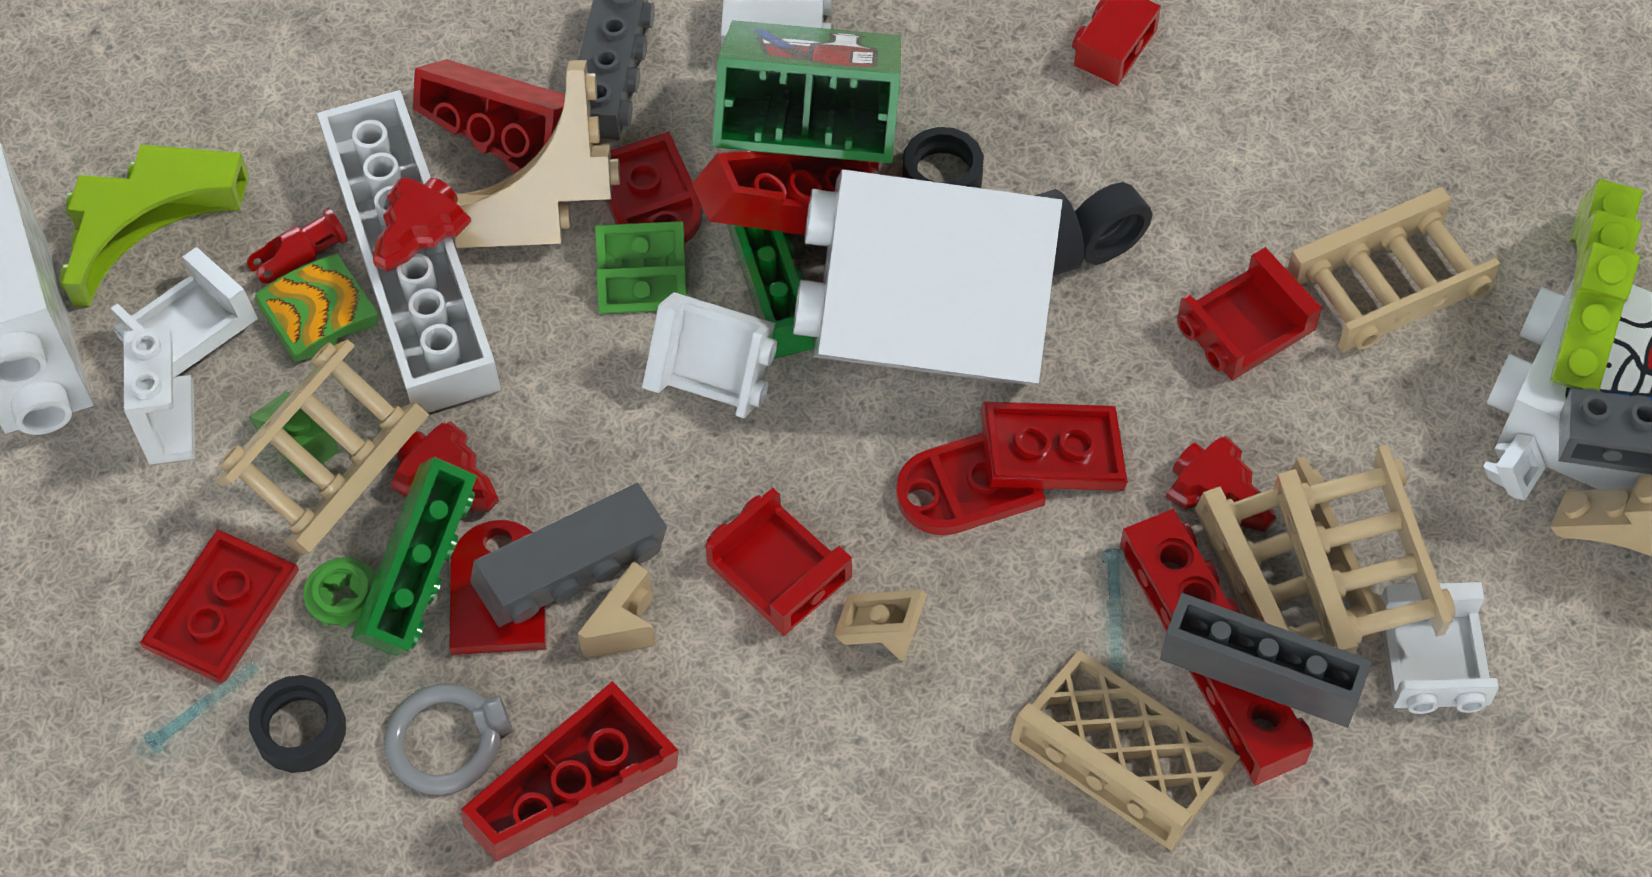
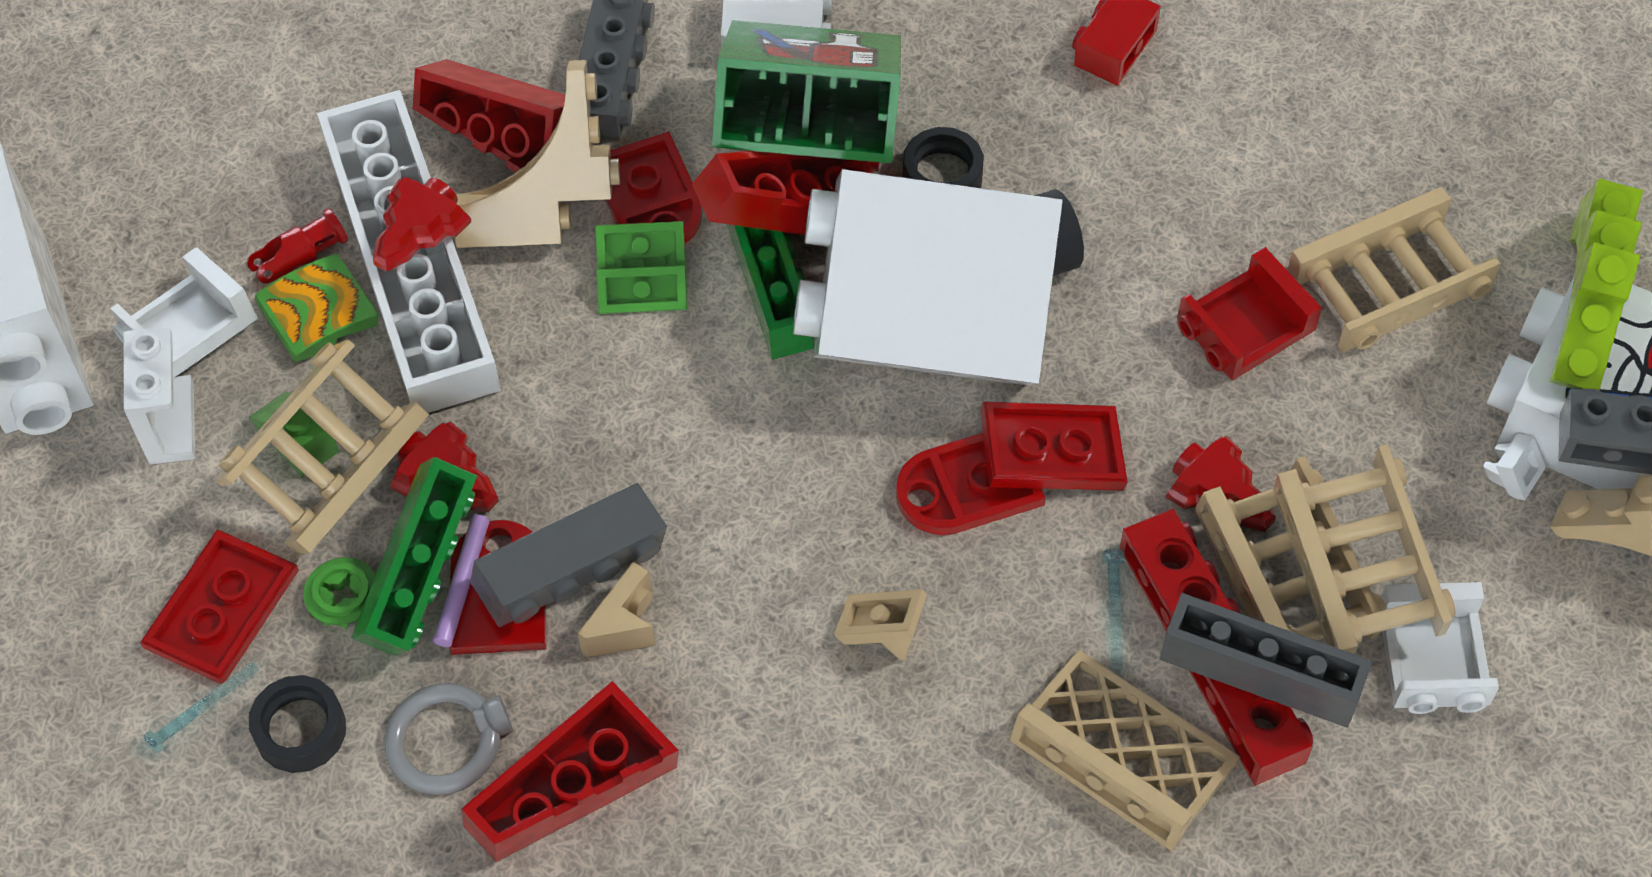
lime arch [60,144,249,307] -> none
white panel [642,292,777,419] -> none
red panel [705,488,852,636] -> none
black tyre [1075,182,1153,265] -> none
none -> lavender bar [433,514,490,647]

